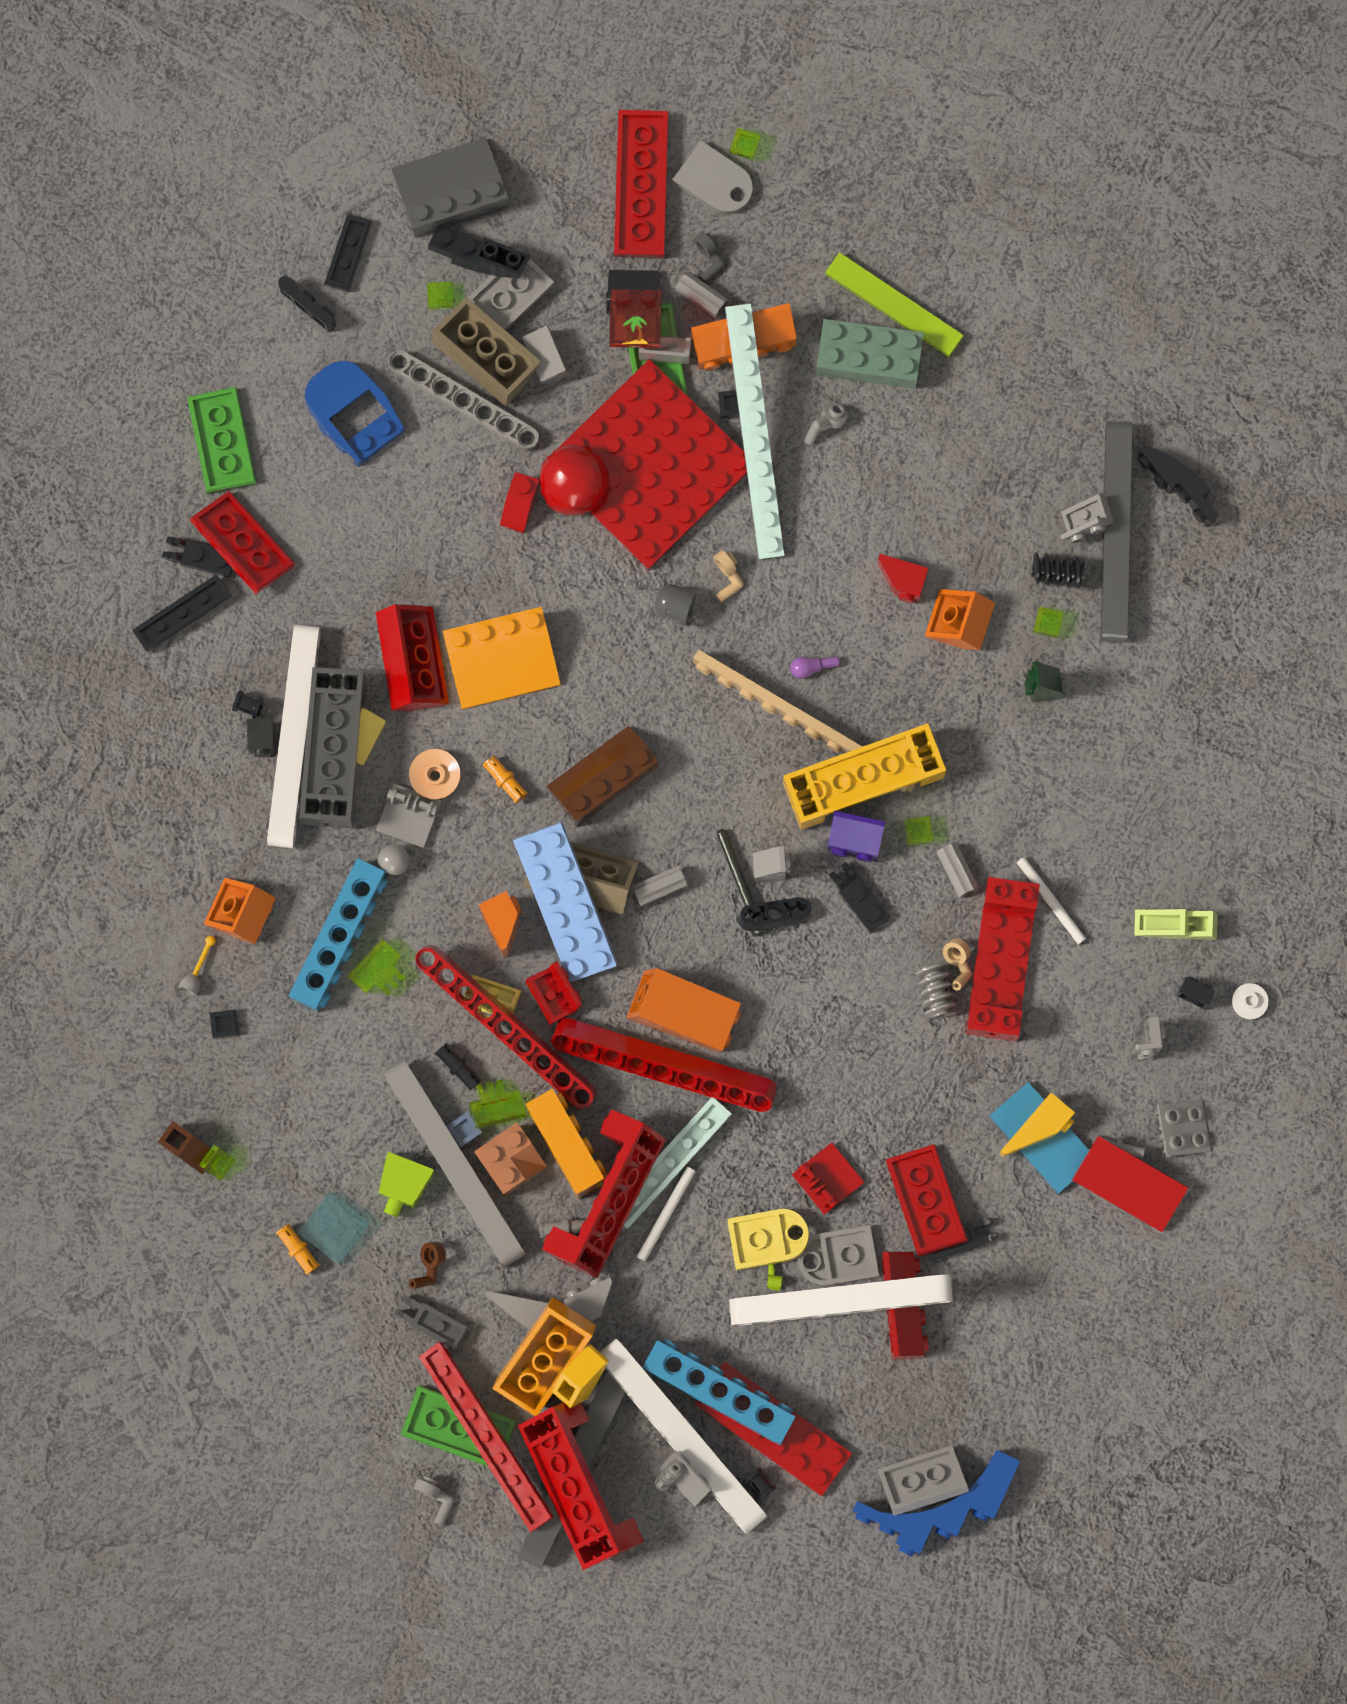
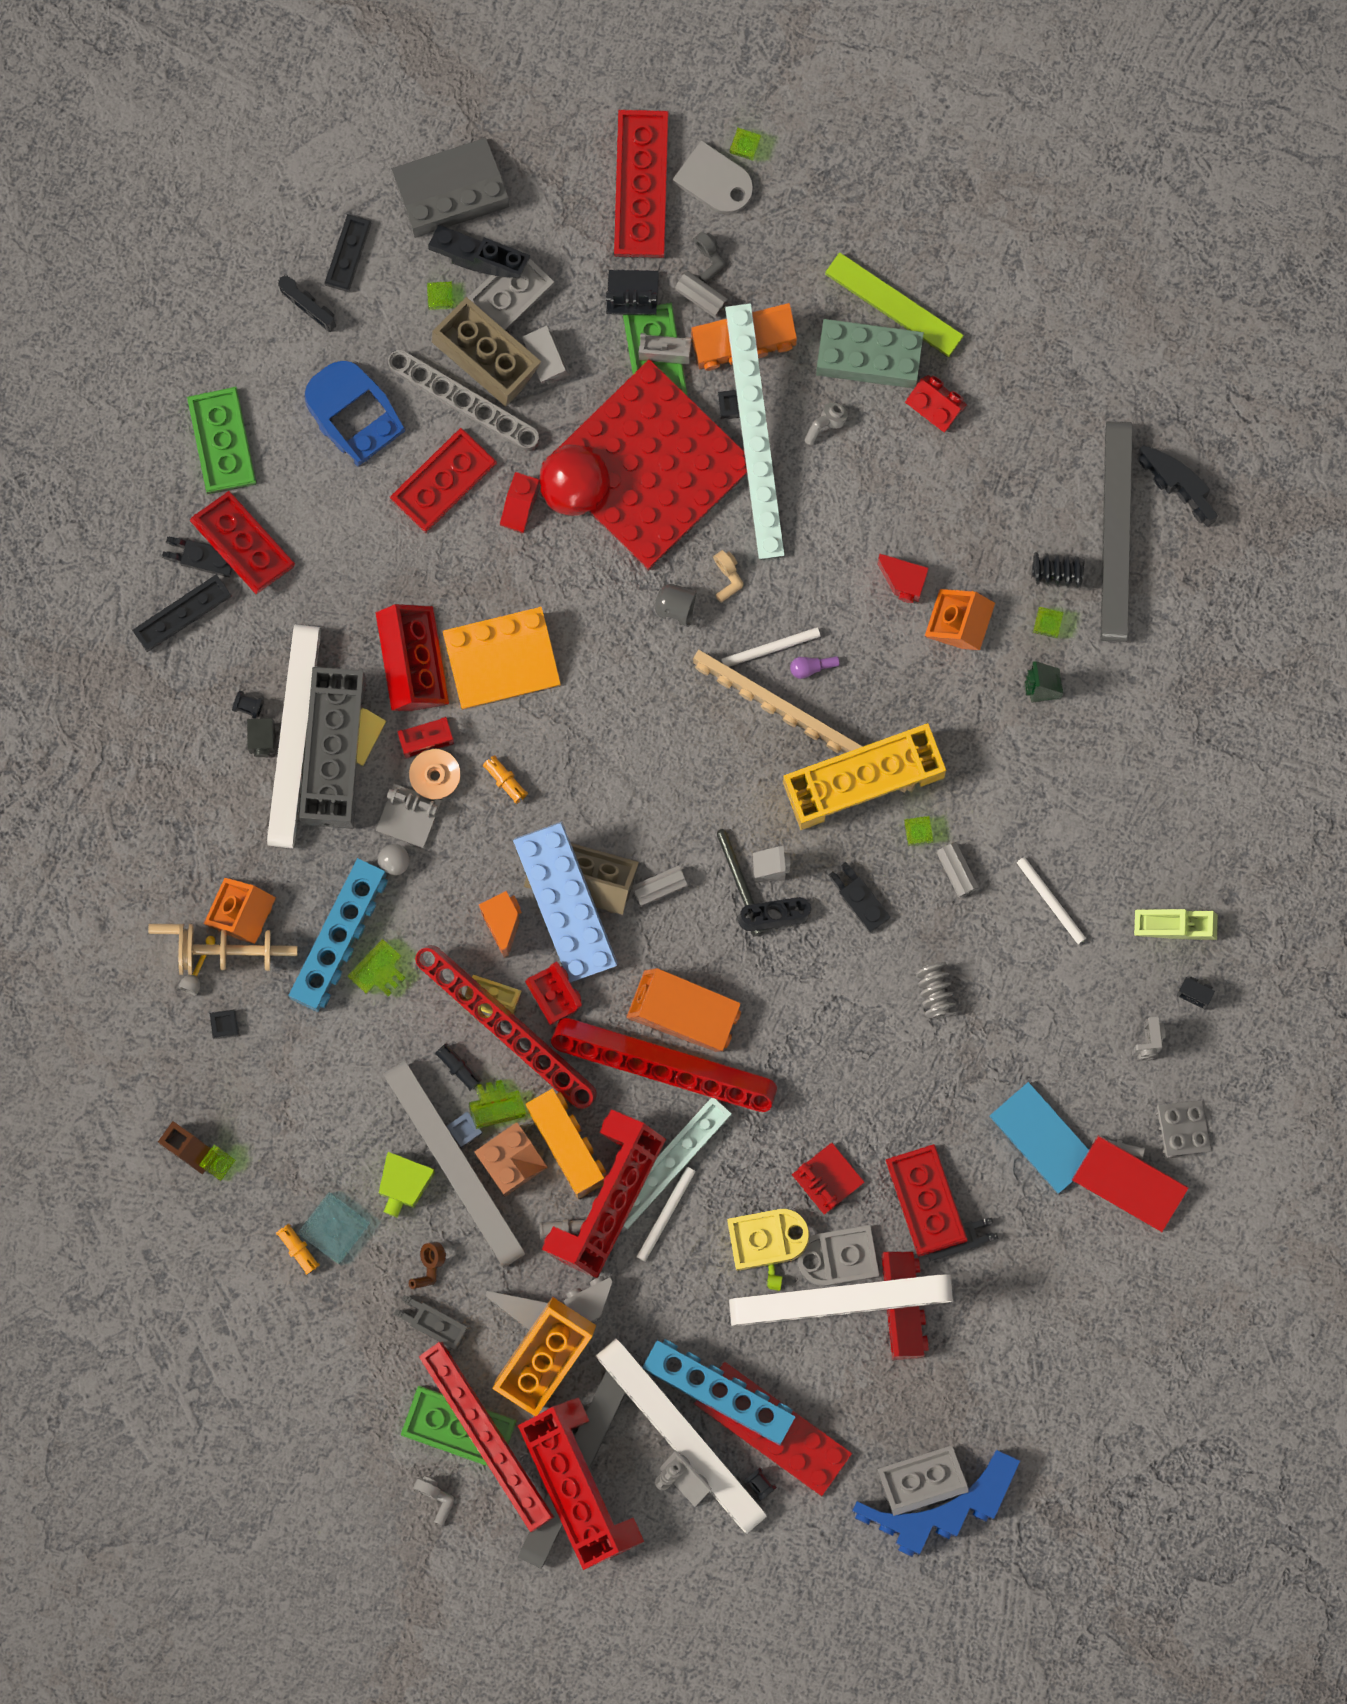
reddish brown slope [546,726,659,827] -> none
yellow slope [552,1344,609,1408] -> none
clear red slope [610,290,663,348] -> none
slope [827,811,885,863] -> none
tan plate [943,938,972,990] -> none
red plate [966,877,1040,1042] -> none
yellow slope [999,1093,1075,1157] -> none
light grey bracket [1060,493,1114,543] -> none
white piece [1232,983,1268,1020] -> none
none -> tan piece [148,924,297,975]
none -> red tile [390,428,497,533]
none -> red hinge [397,717,454,759]
none -> white bar [721,627,821,667]
none -> red bracket [905,375,967,433]

